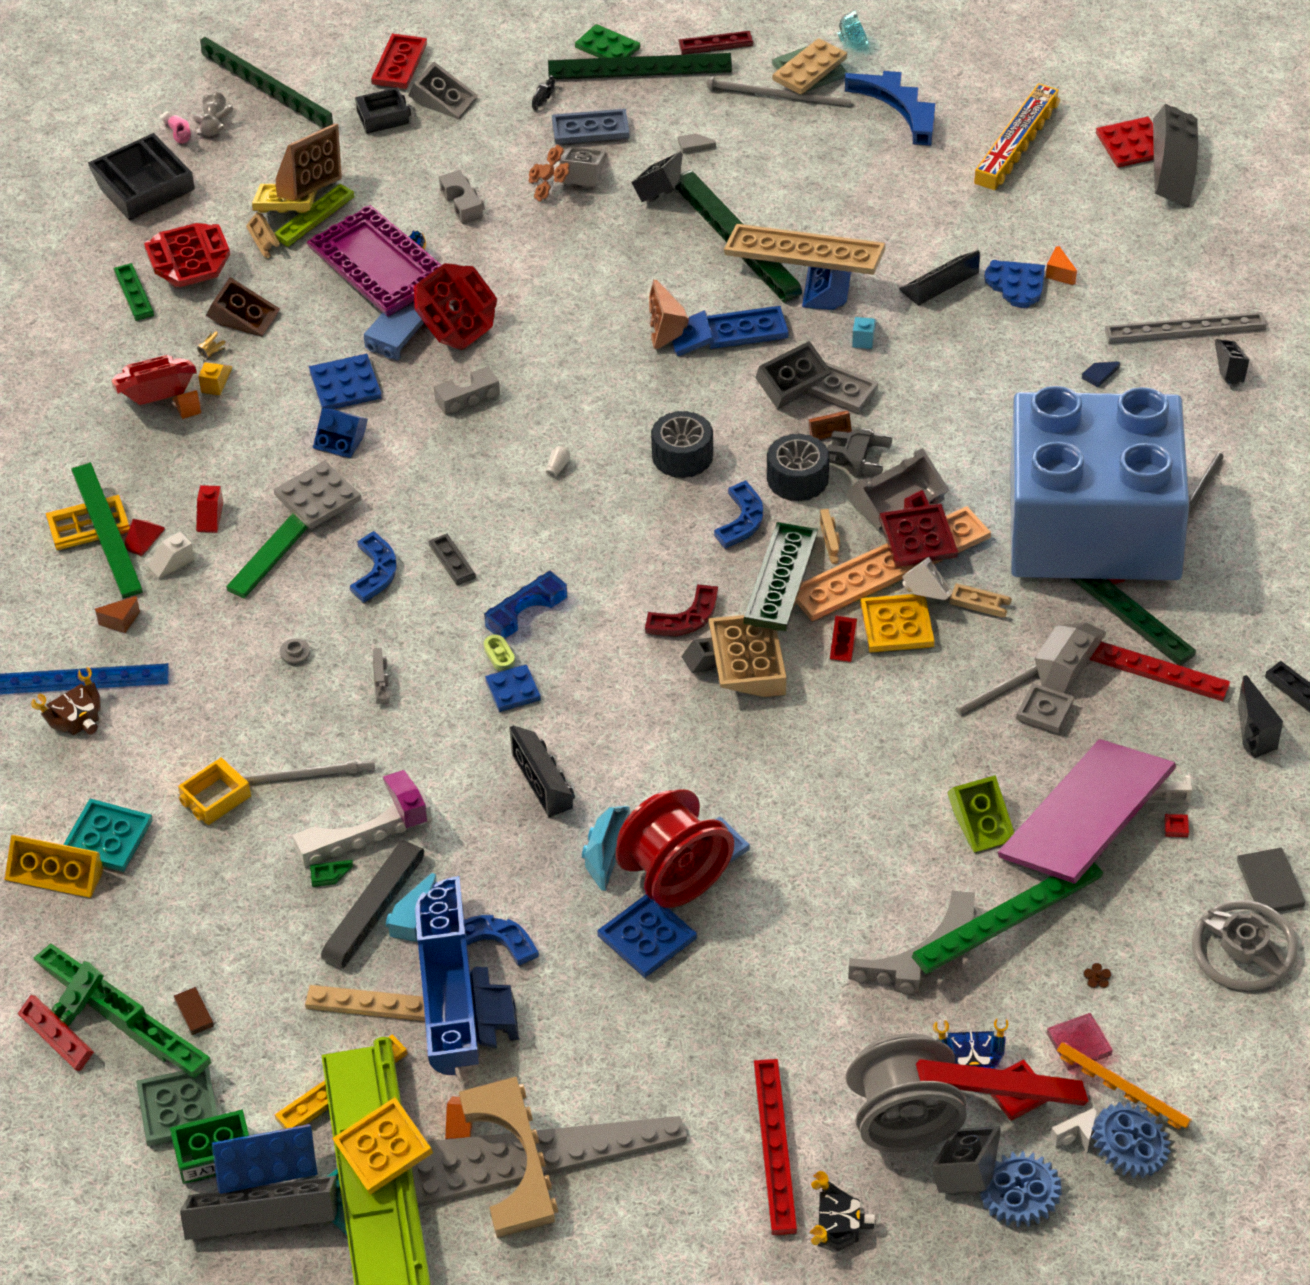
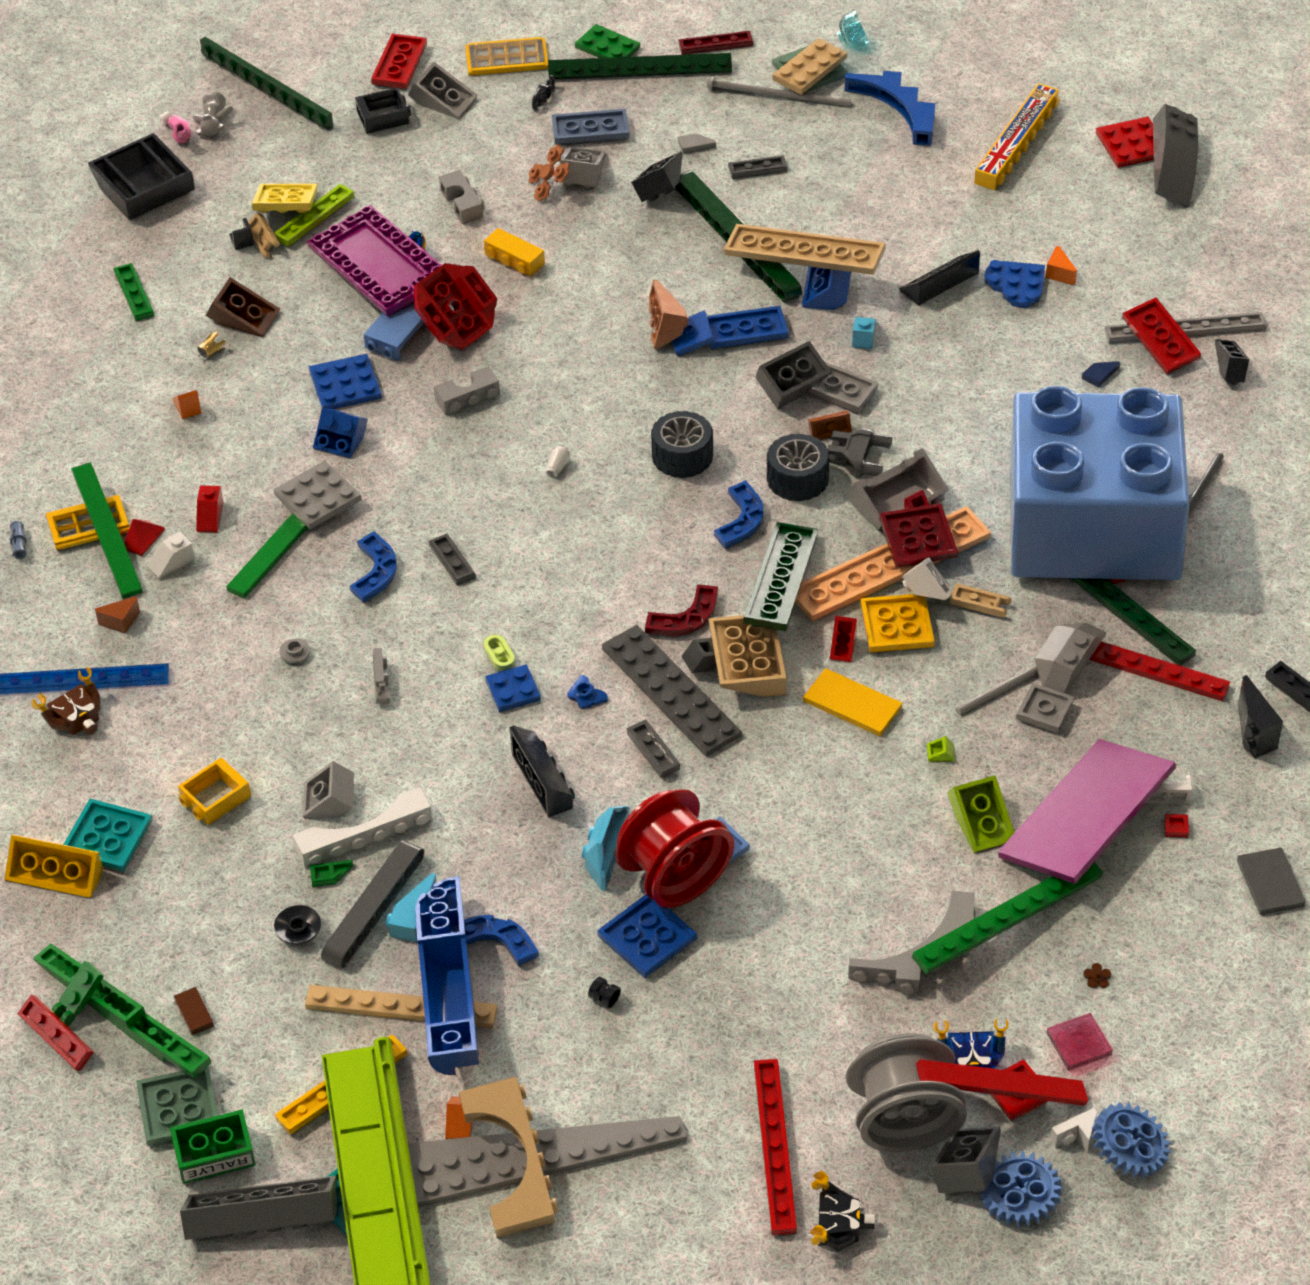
red piece [111,355,197,405] -> none
red piece [144,223,230,288] -> none
yellow slope [198,362,232,395] -> none
blue plate [212,1124,318,1194] -> none
light grey bar [242,760,375,784] -> none
medium nougat slope [275,123,342,201] -> none
yellow plate [332,1097,433,1195] -> none
magenta slope [383,770,428,829] -> none
dark blue plate [470,966,520,1049] -> none
clear blue arch [484,570,568,639] -> none
tan hinge [820,509,840,564] -> none
light orange plate [1057,1042,1193,1130] -> none
light grey piece [1192,900,1297,991] -> none
none -> sand blue pin [10,521,27,559]
none -> black panel [229,218,254,250]
none -> black dish [274,905,321,945]
none -> light grey slope [302,761,354,818]
none -> clear piece [465,37,548,76]
none -> yellow brick [484,228,545,277]
none -> blue animal [567,675,608,709]
none -> black wheel [588,976,621,1009]
none -> dark grey plate [602,625,742,757]
none -> dark grey plate [627,719,680,778]
none -> dark grey tile [728,155,788,179]
none -> yellow tile [803,668,902,737]
none -> lime slope [926,736,955,762]
none -> red plate [1122,297,1201,374]

